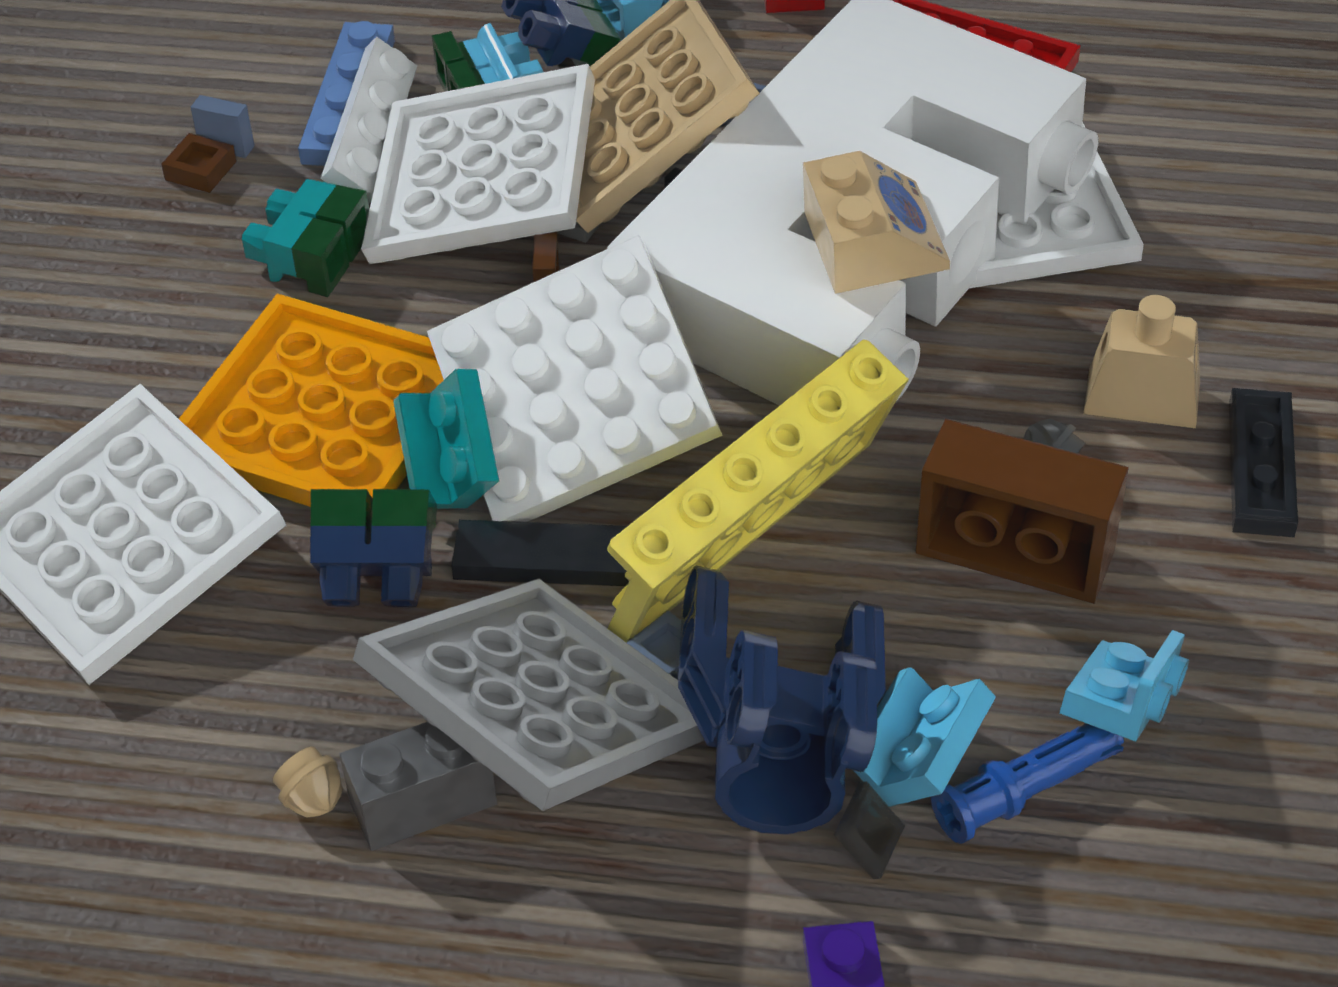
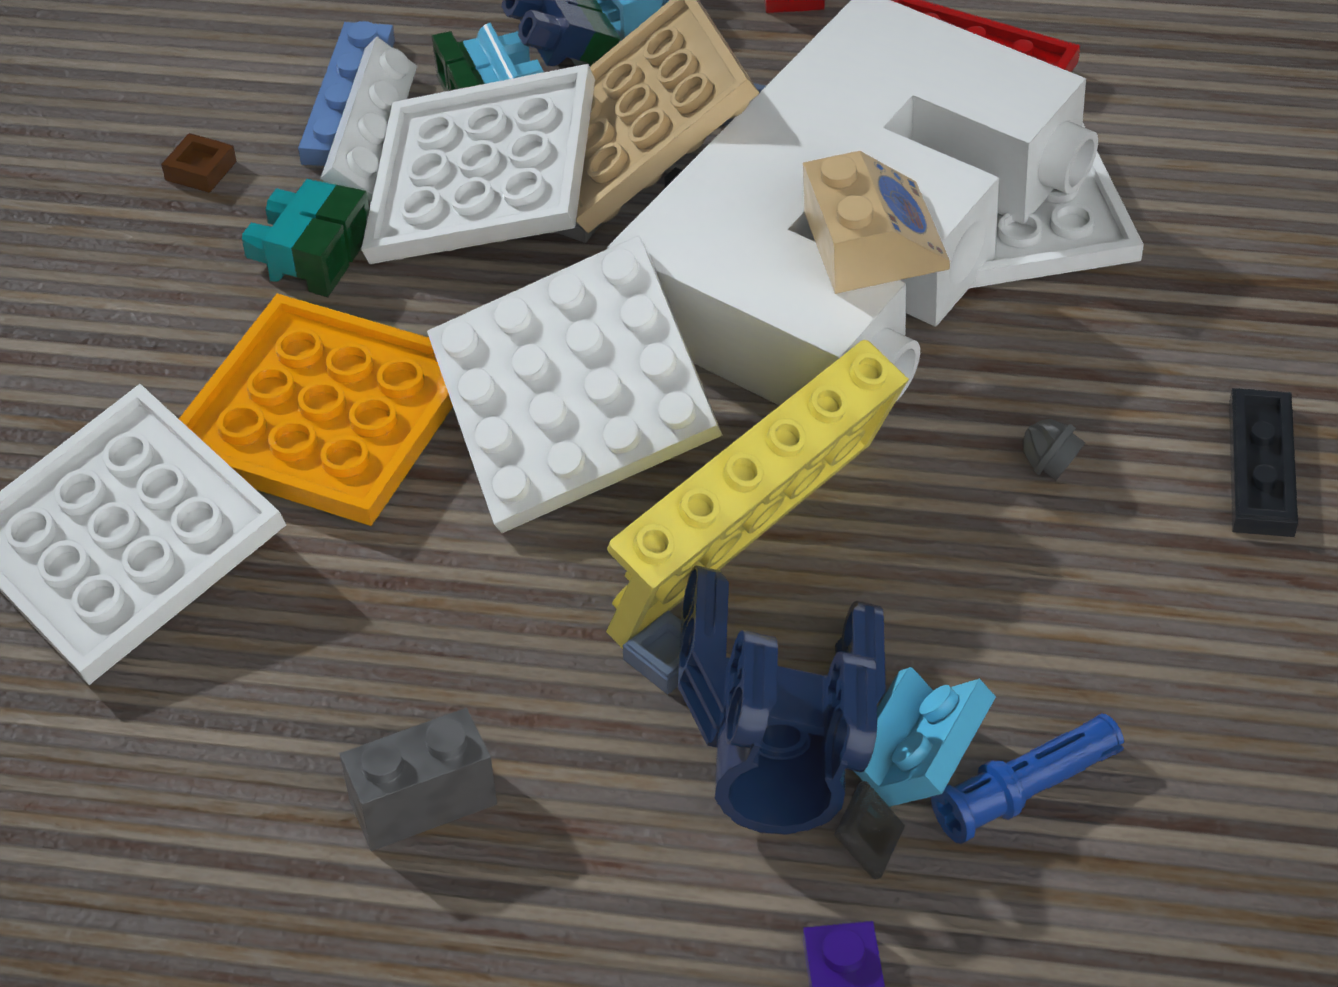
sand blue tile [190,95,255,158] -> none
tan plate [273,747,343,817] -> none
dark blue hips [310,489,437,607] -> none
light grey plate [353,579,704,811] -> none
teal bracket [393,369,499,509] -> none
black tile [451,519,629,586] -> none
reddish brown tile [533,231,560,282] -> none
reddish brown brick [916,419,1129,604] -> none
medium azure bracket [1060,630,1189,742] -> none
tan torso [1083,295,1200,428] -> none

